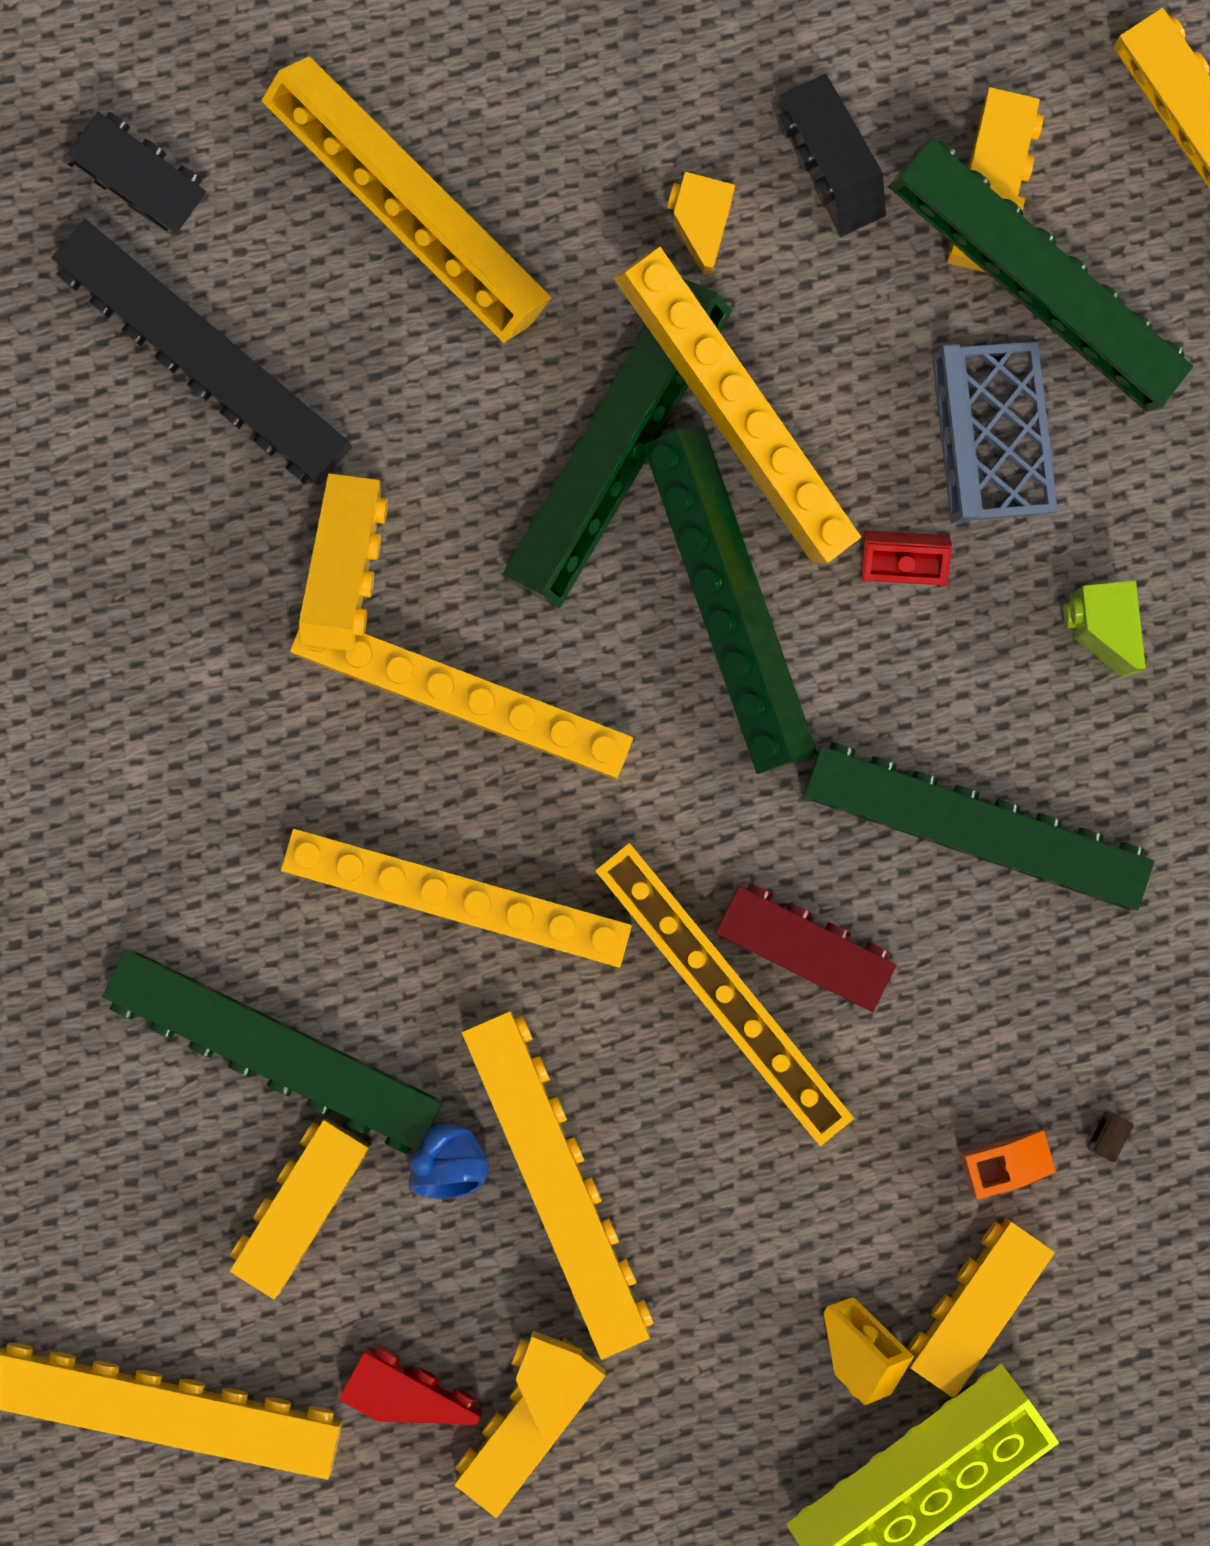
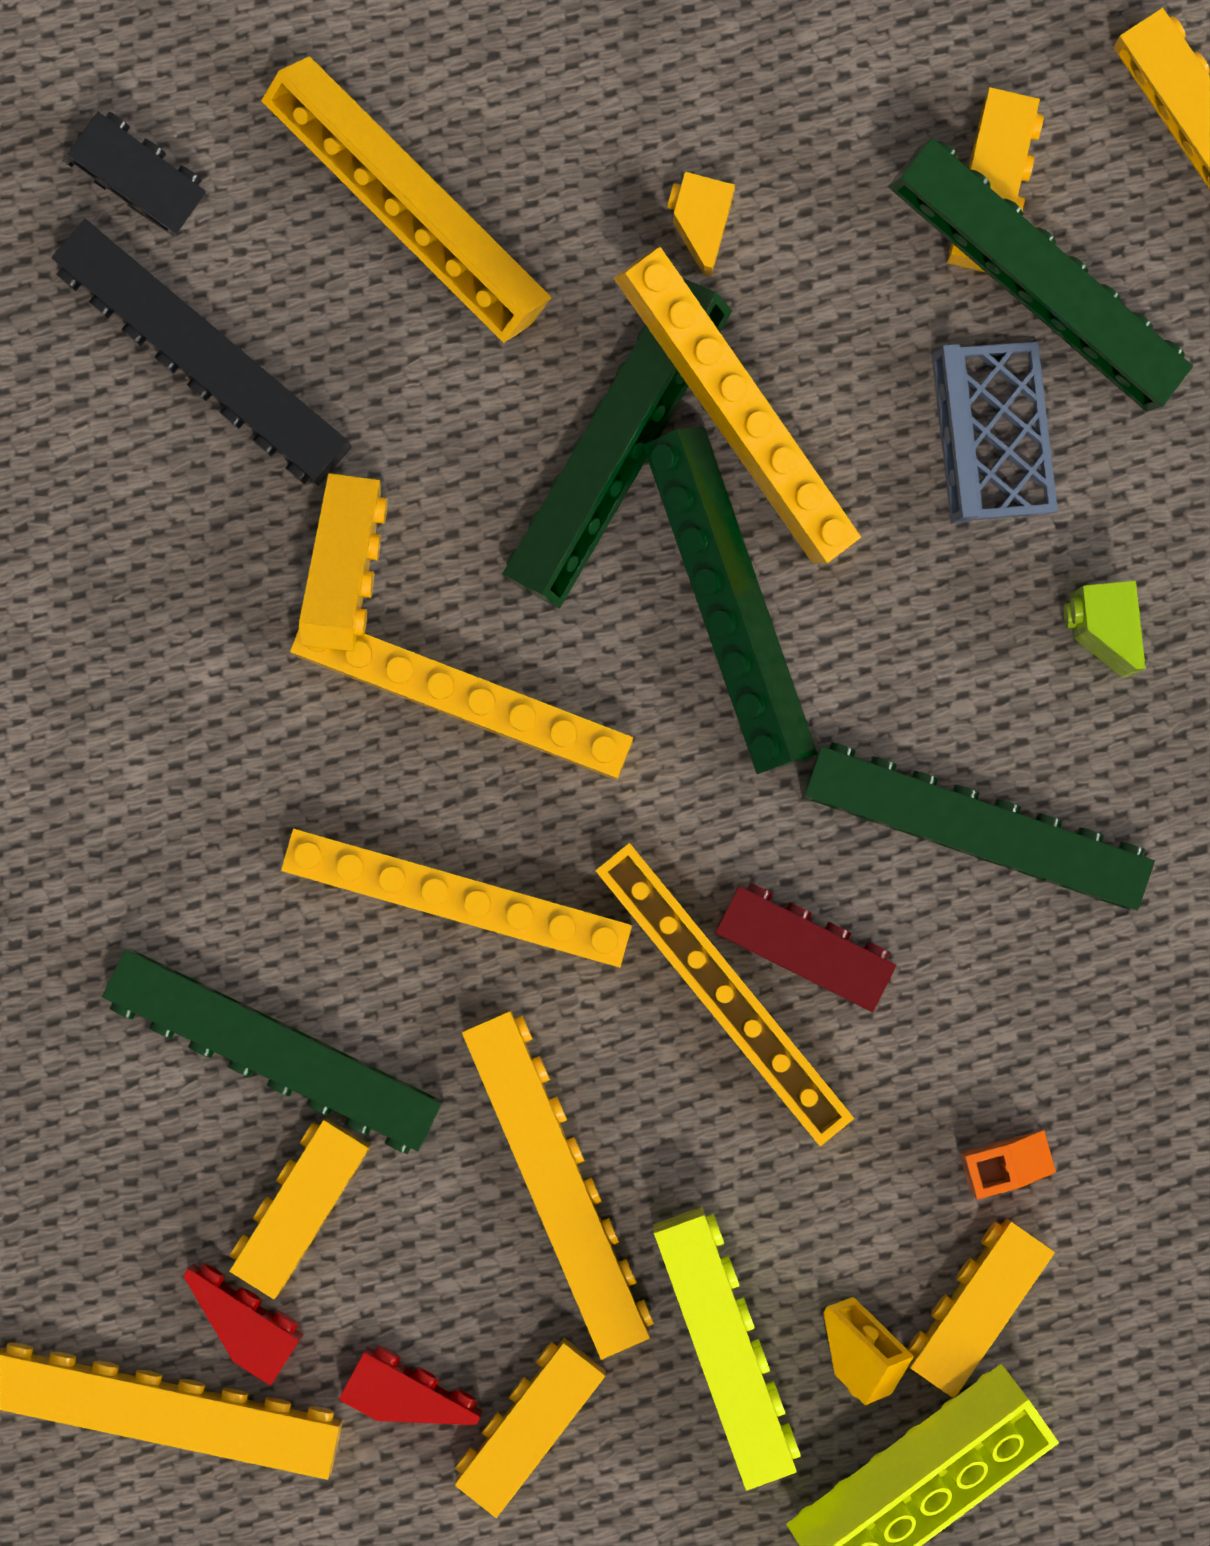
blue piece [408,1122,489,1199] -> none
yellow slope [511,1331,583,1441] -> none
black wedge [777,74,886,237] -> none
red slope [861,530,952,586] -> none
dark brown slope [1087,1111,1134,1163] -> none
none -> red slope [183,1263,303,1386]
none -> neon yellow brick [653,1207,801,1491]

